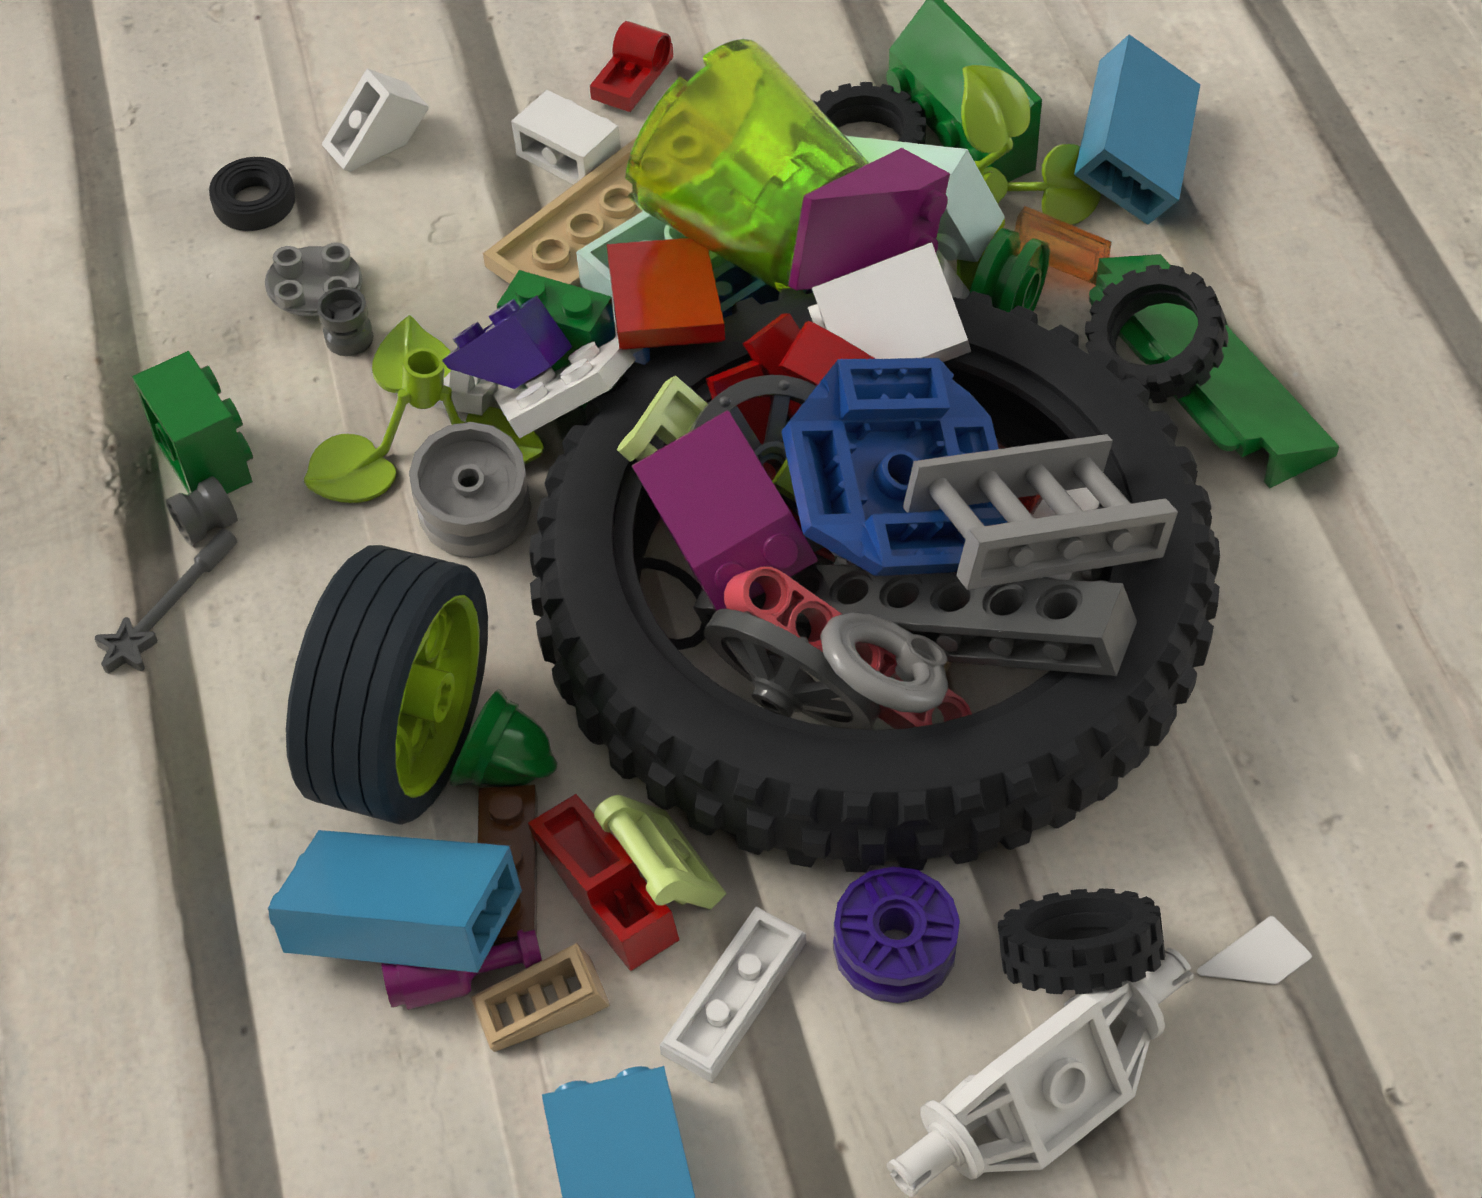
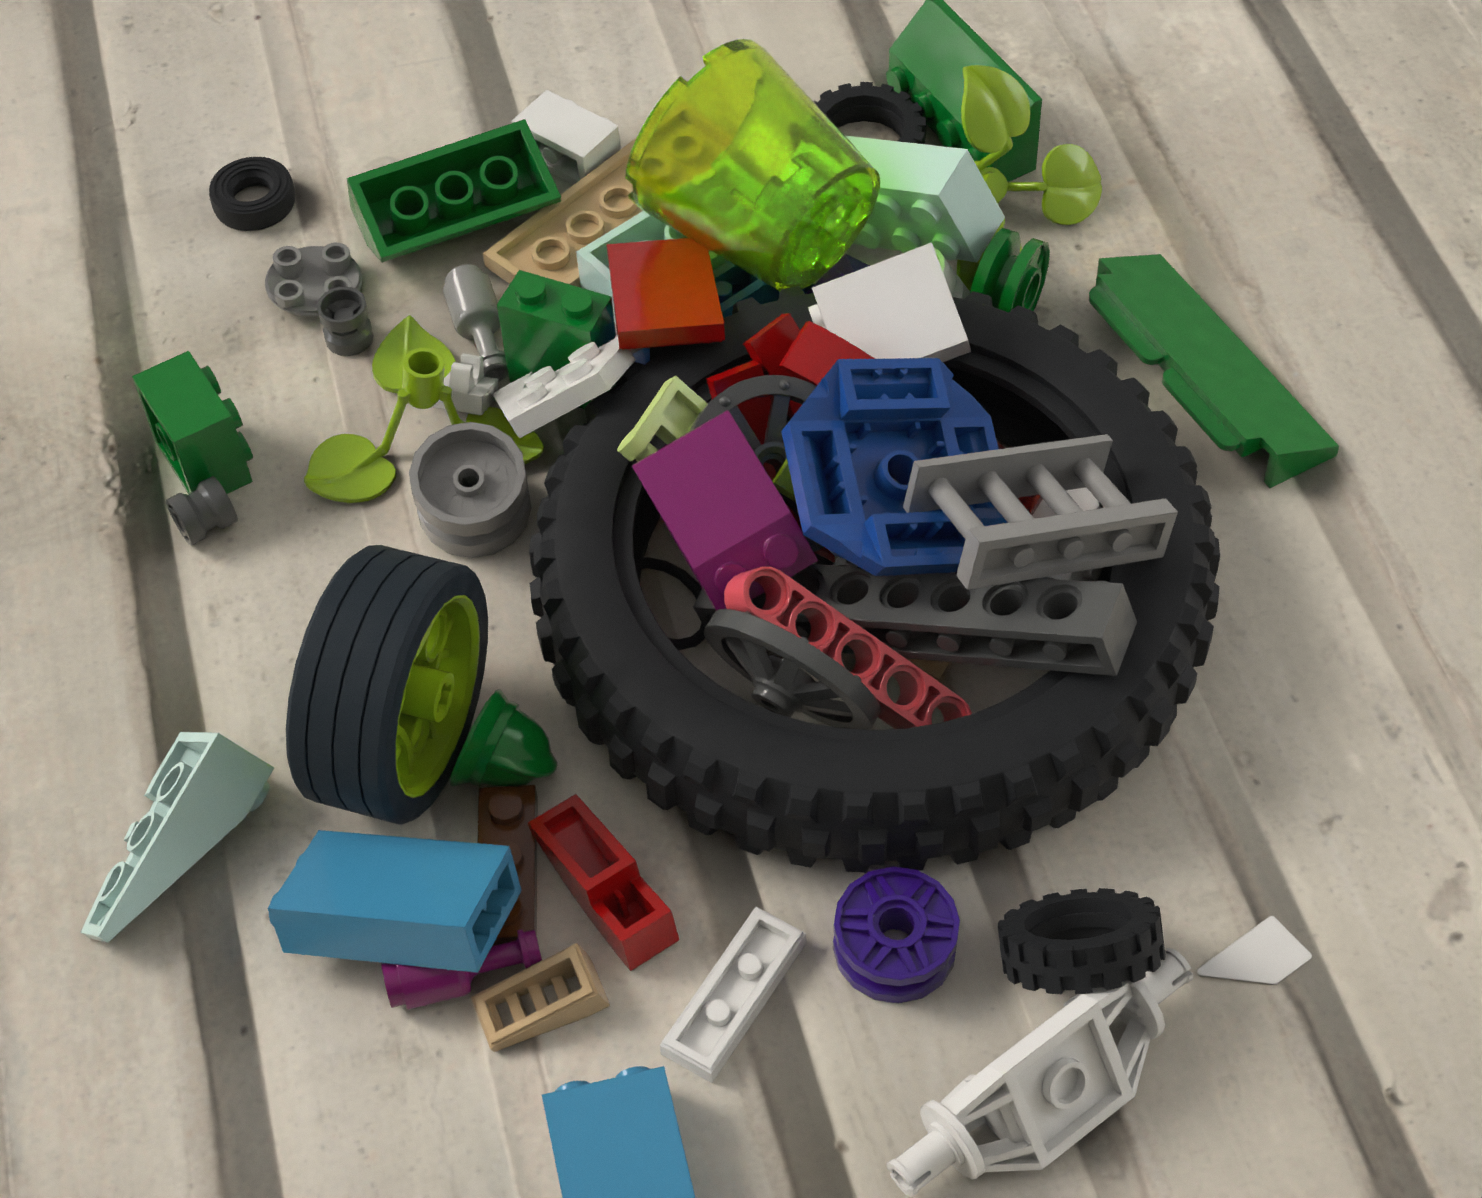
dark grey piece [95,528,237,674] -> none
white slope [322,69,429,172] -> none
dark purple slope [442,295,573,389] -> none
red plate [590,21,674,112] -> none
yellowish green plate [594,795,727,910] -> none
magenta slope [788,148,950,290] -> none
light grey piece [820,612,948,713] -> none
clear orange tile [1015,206,1112,285] -> none
dark azure brick [1074,34,1200,225] -> none
black tyre [1085,265,1228,403] -> none
none -> light aqua wedge [80,732,274,943]
none -> green slope [347,119,561,263]
none -> light grey piece [443,264,508,381]

